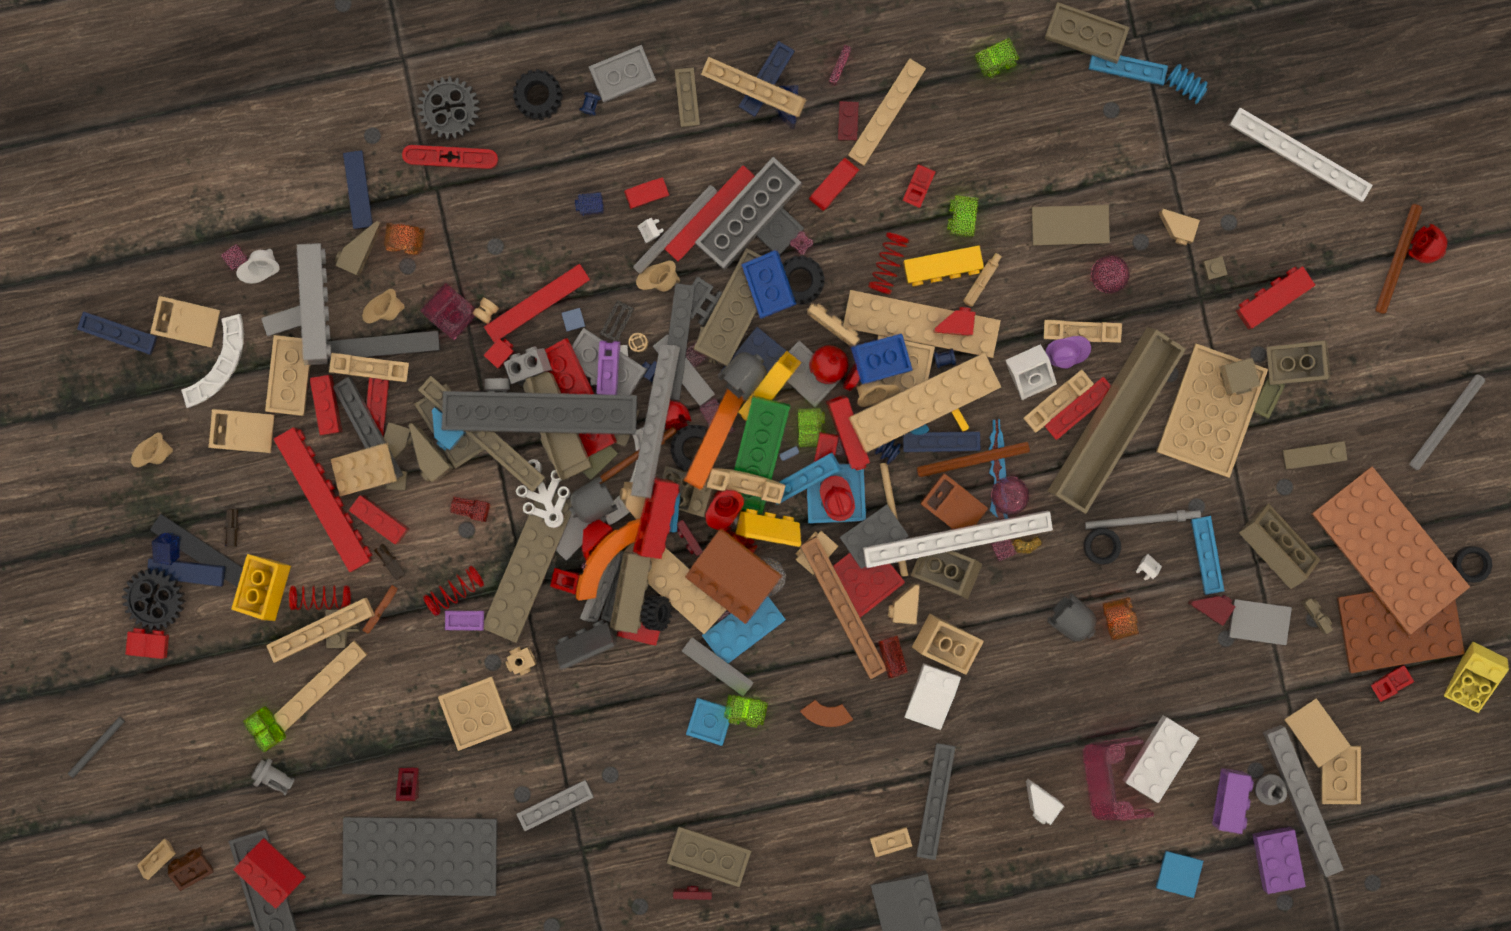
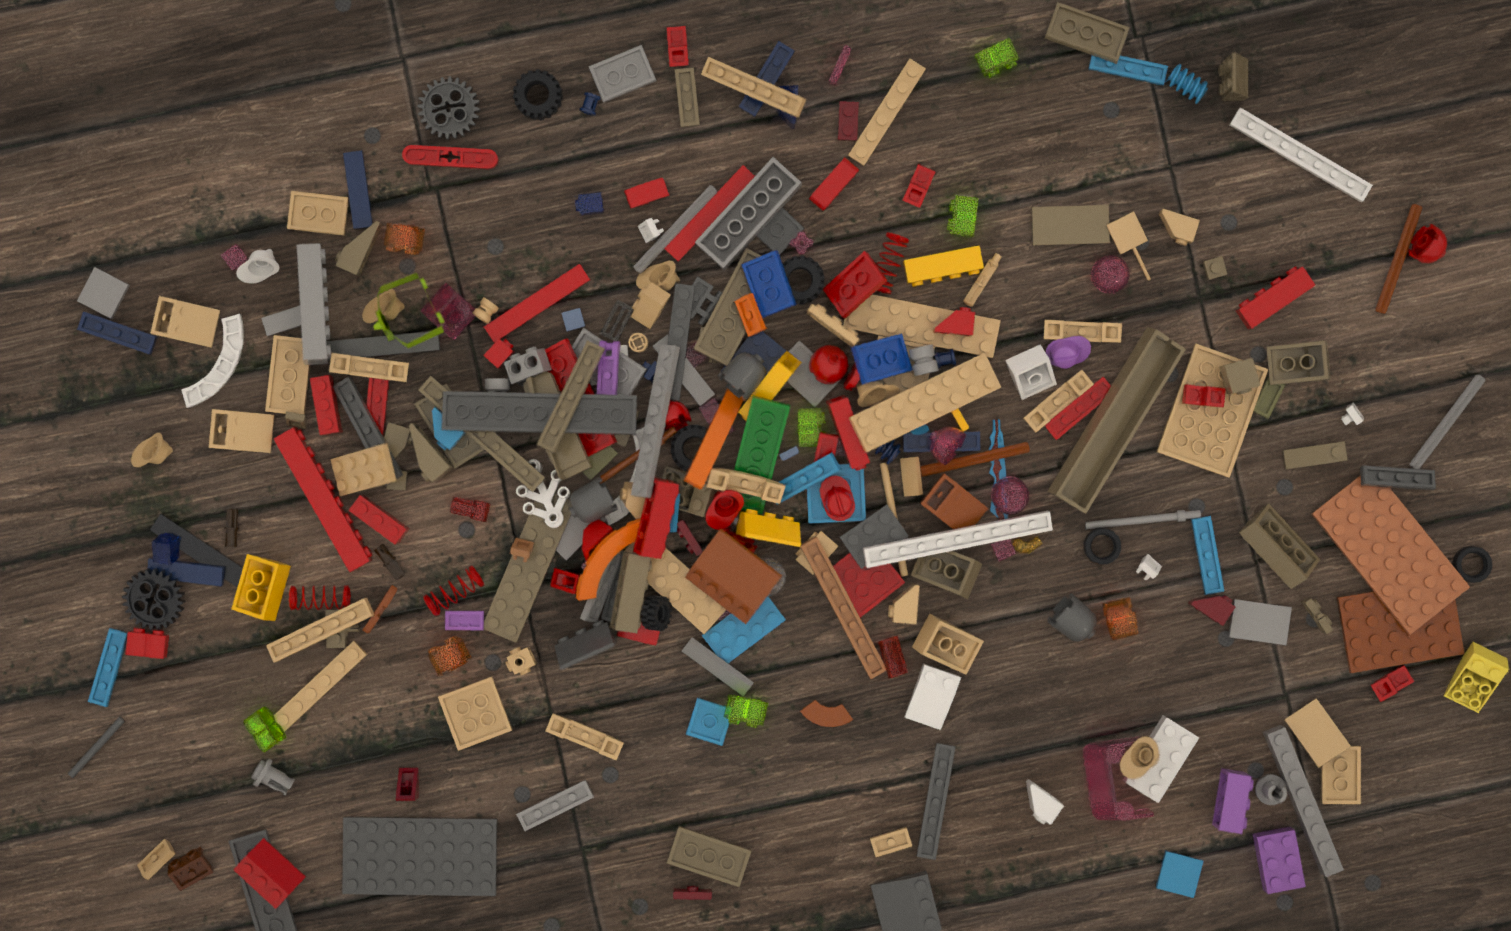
none -> light grey tile [77,267,130,319]
none -> dark azure tile [88,628,128,707]
none -> dark tan tile [285,411,307,429]
none -> tan tile [287,191,349,236]
none -> lime piece [373,273,444,348]
none -> clear orange brick [428,636,472,677]
none -> medium nougat tile [510,538,535,563]
none -> dark tan tile [537,340,605,454]
none -> tan slope [546,713,624,760]
none -> tan brick [631,282,671,329]
none -> red slope [667,26,689,67]
none -> orange plate [735,293,766,337]
none -> red plate [823,251,887,318]
none -> tan tile [900,457,923,497]
none -> light grey wheel [909,344,939,376]
none -> clear pink cylinder [930,426,966,465]
none -> tan piece [1106,212,1151,281]
none -> tan piece [1120,737,1160,779]
none -> red slope [1182,384,1226,408]
none -> dark tan slope [1218,53,1248,101]
none -> white tile [1341,402,1364,425]
none -> dark grey tile [1360,465,1436,490]

